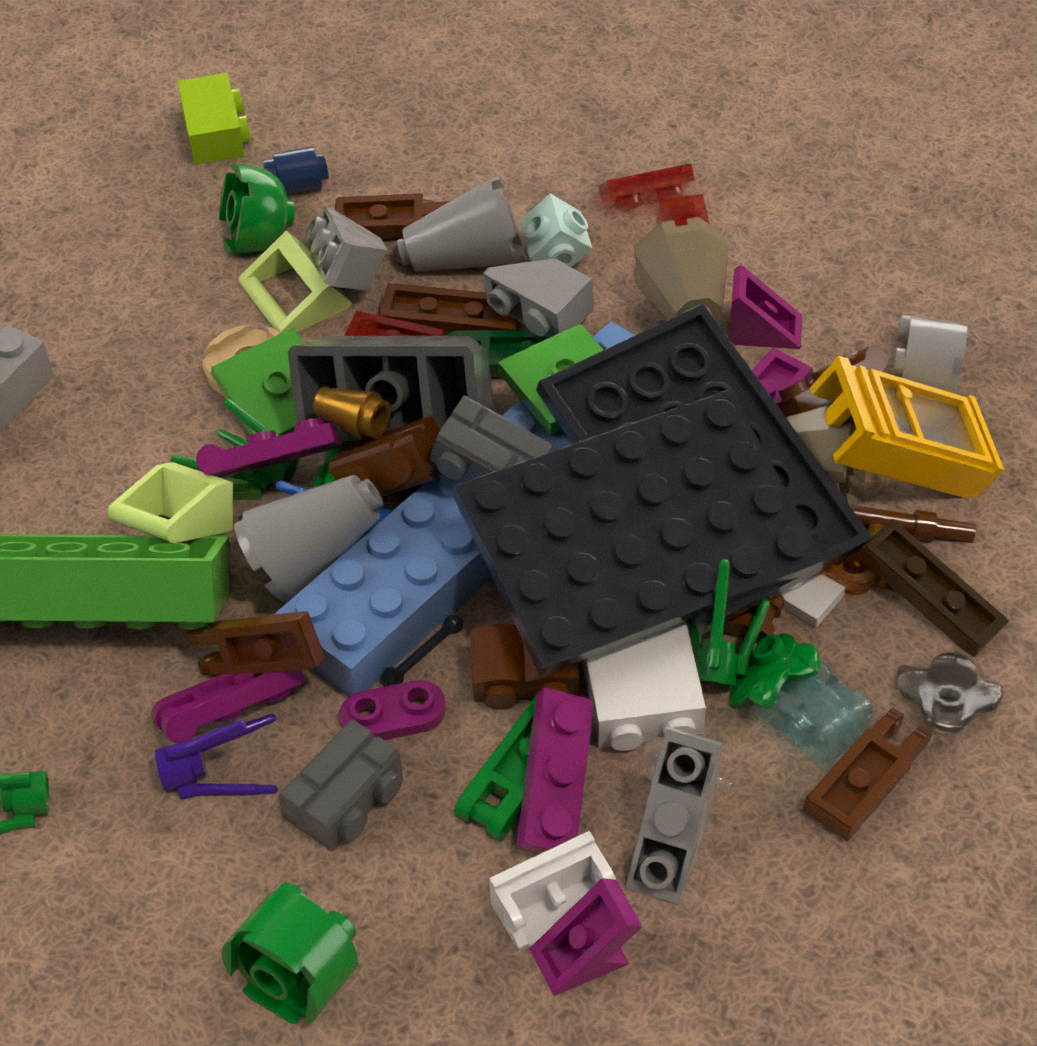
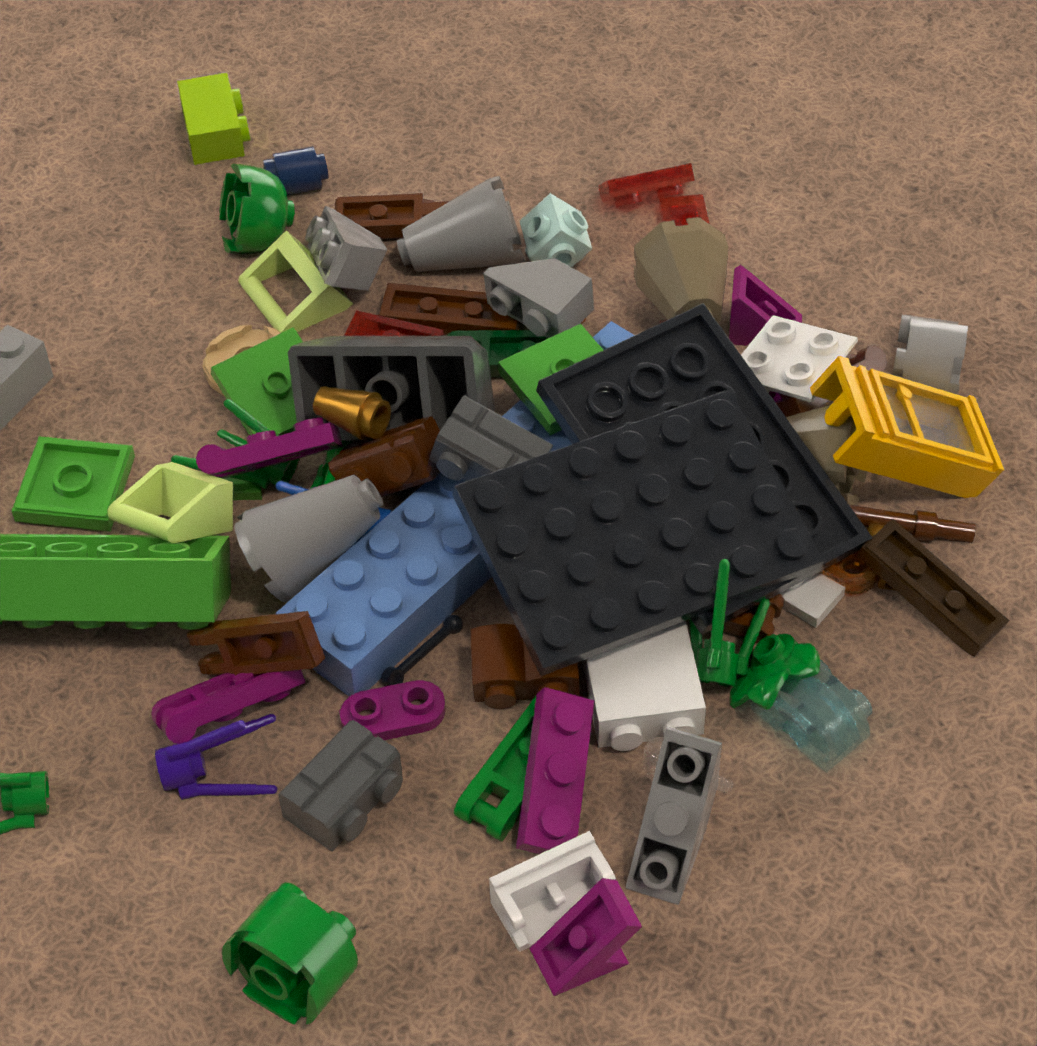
reddish brown hinge [803,708,932,841] -> none
clear smoke plate [897,652,1003,734] -> none
none -> bright green plate [12,436,135,531]
none -> white hinge [741,315,858,402]

